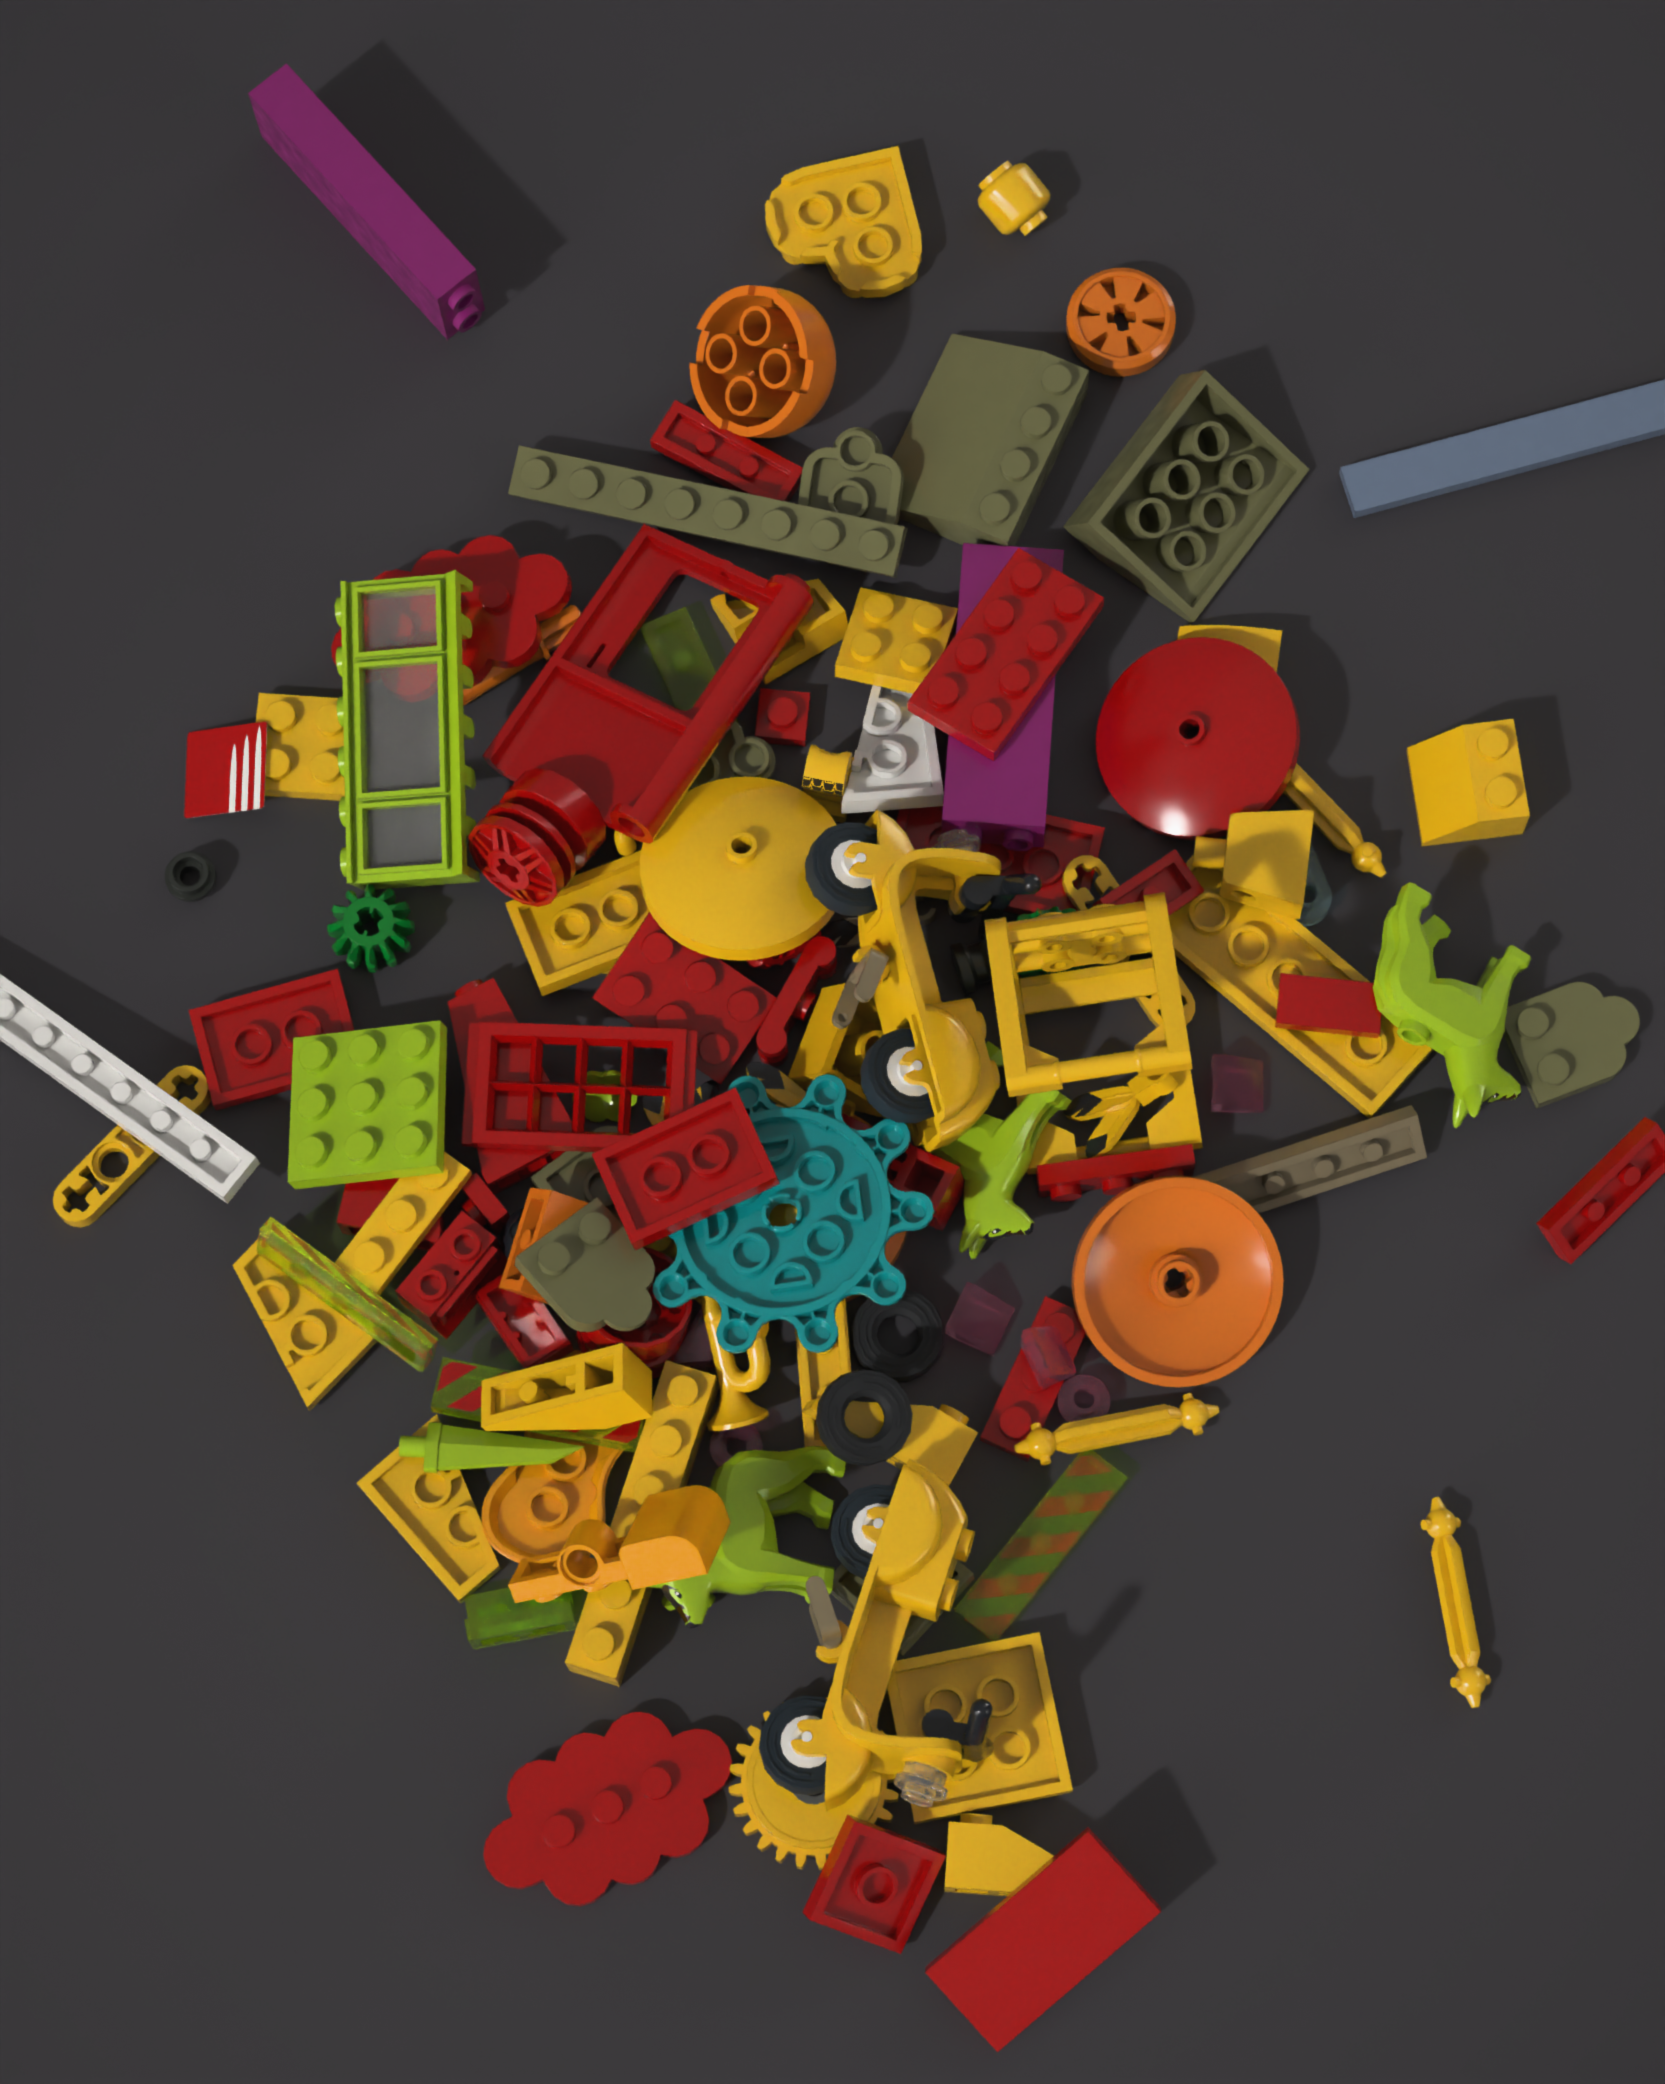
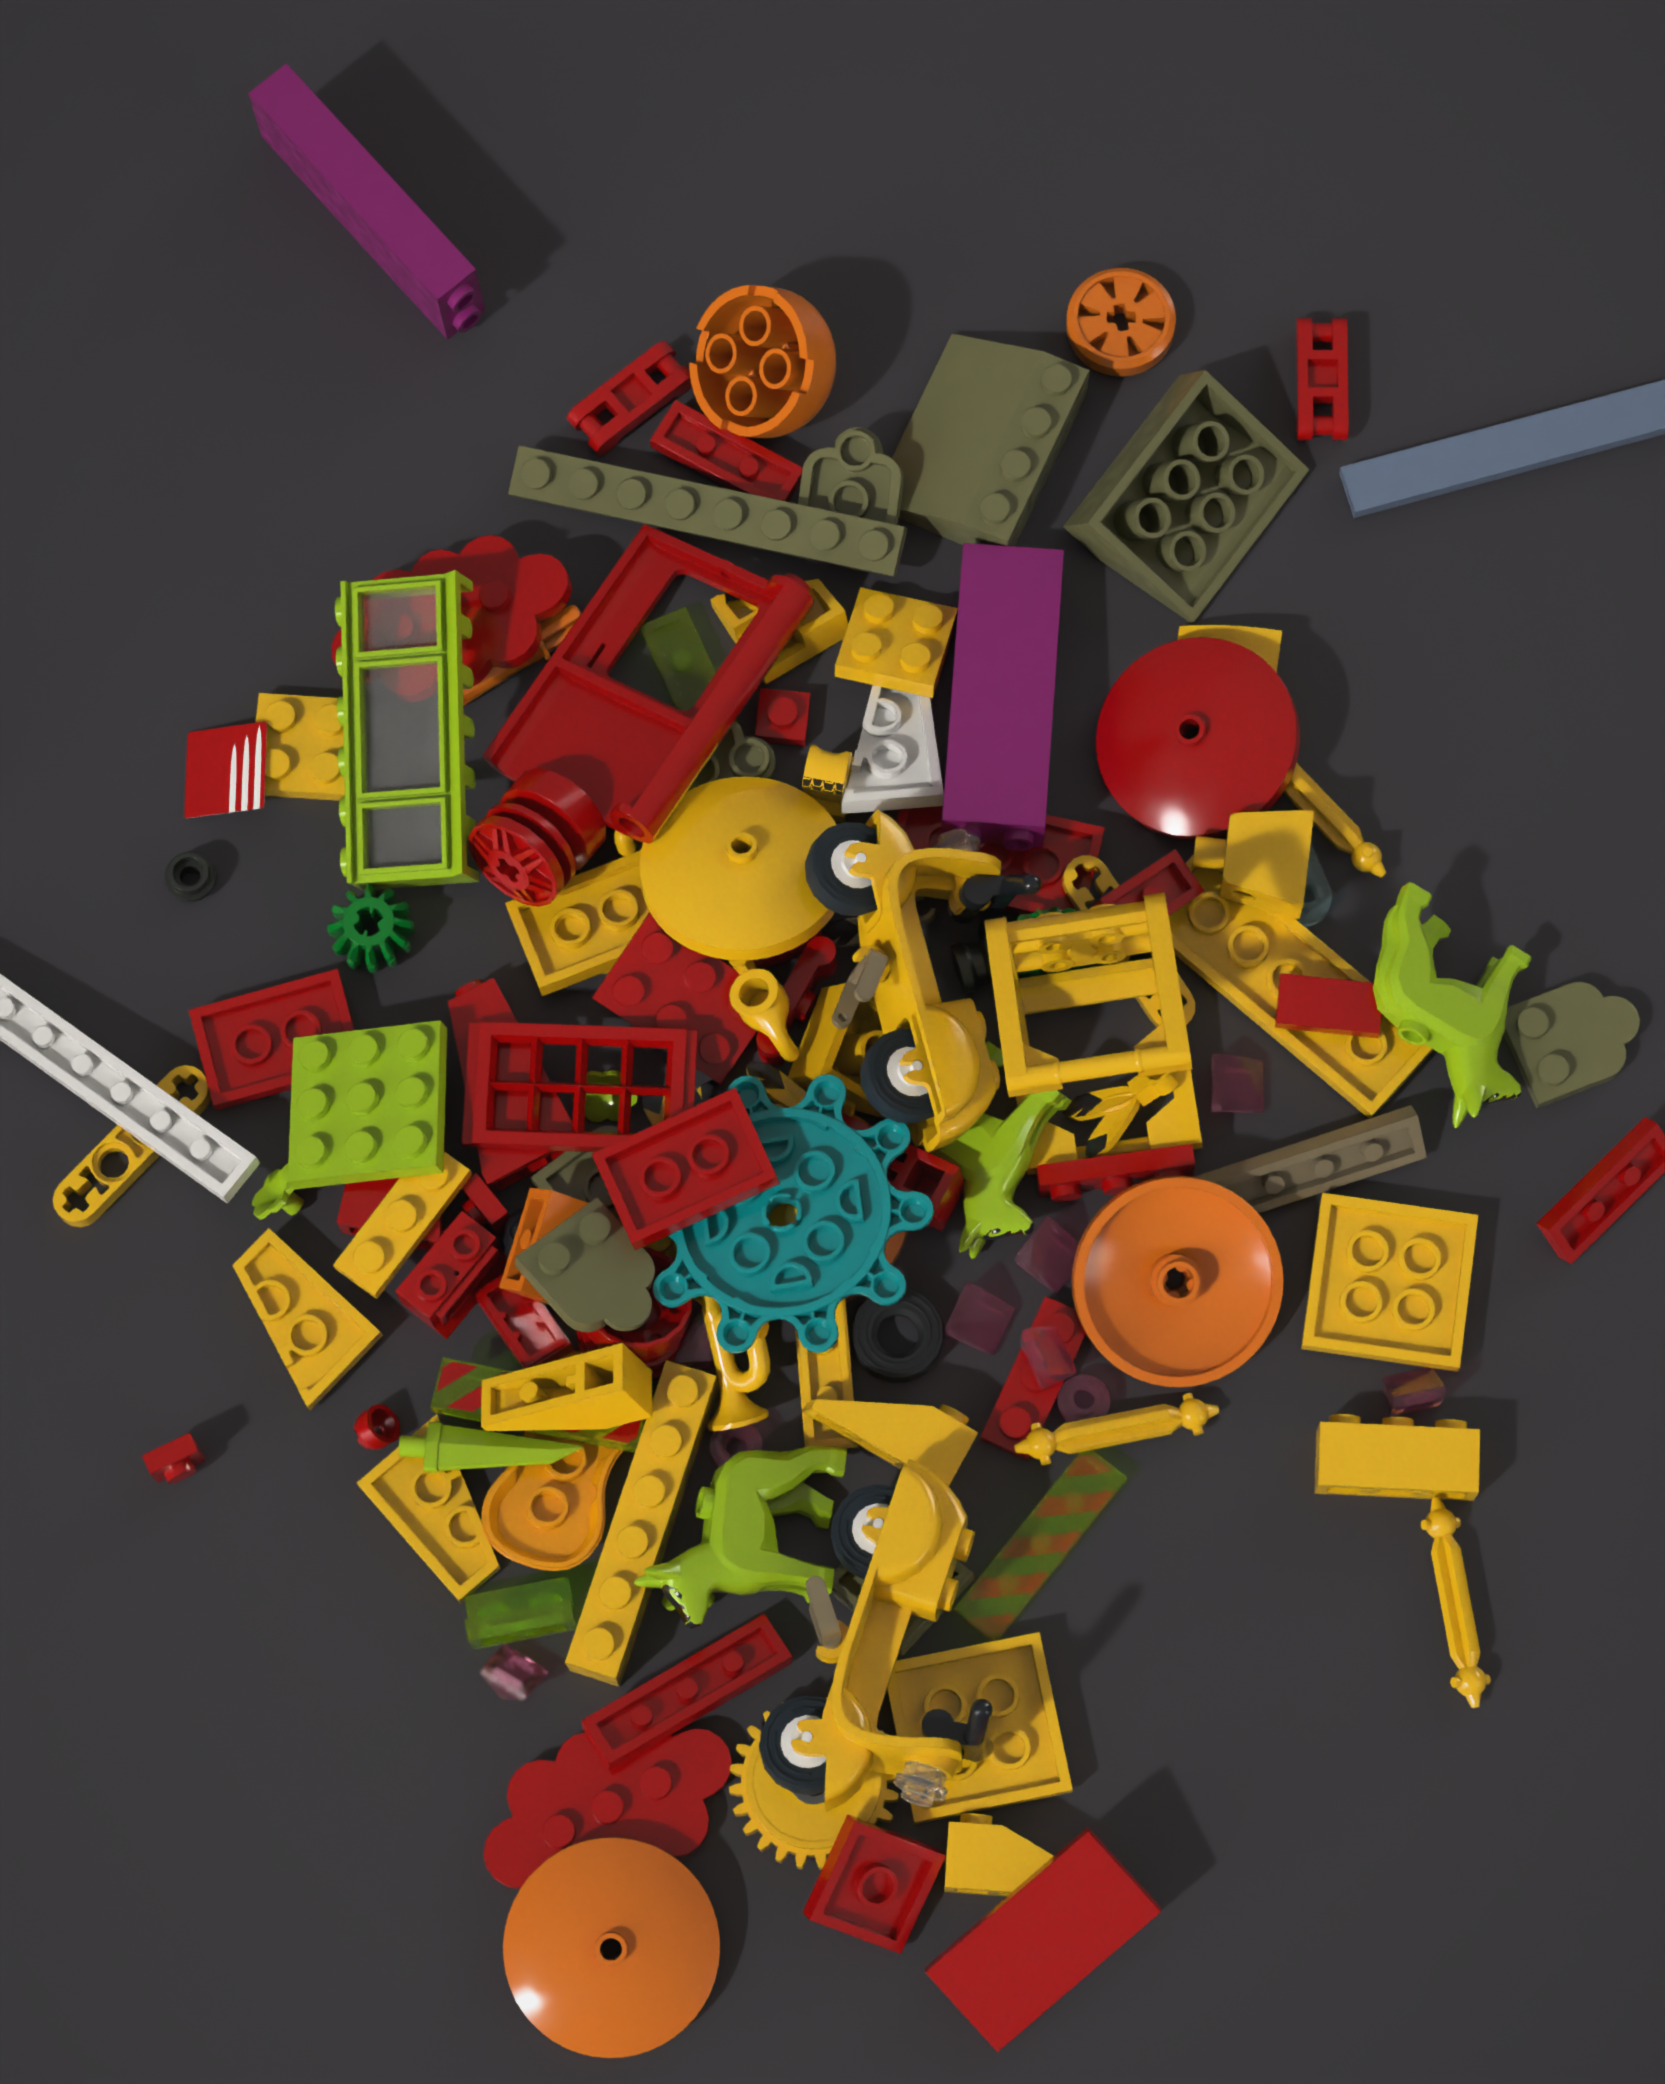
clear neon green tile [256,1217,438,1372] -> none
light orange plate [508,1485,731,1603] -> none
yellow plate [765,146,922,298] -> none
black tyre [816,1369,913,1466] -> none
red plate [907,548,1104,761] -> none
yellow head [978,160,1050,236] -> none
yellow slope [1406,719,1530,847] -> none
none -> red plate [141,1432,206,1484]
none -> lime plant [252,1163,304,1220]
none -> red hinge [353,1404,400,1451]
none -> clear pink slope [479,1644,549,1701]
none -> orange dish [503,1837,720,2058]
none -> red plate [566,340,692,456]
none -> red plate [581,1614,793,1771]
none -> yellow piece [729,960,799,1062]
none -> clear pink slope [1015,1216,1079,1294]
none -> red plate [1295,318,1349,441]
none -> yellow plate [1301,1193,1478,1372]
none -> yellow brick [1315,1414,1480,1501]
none -> slope [1382,1367,1446,1416]

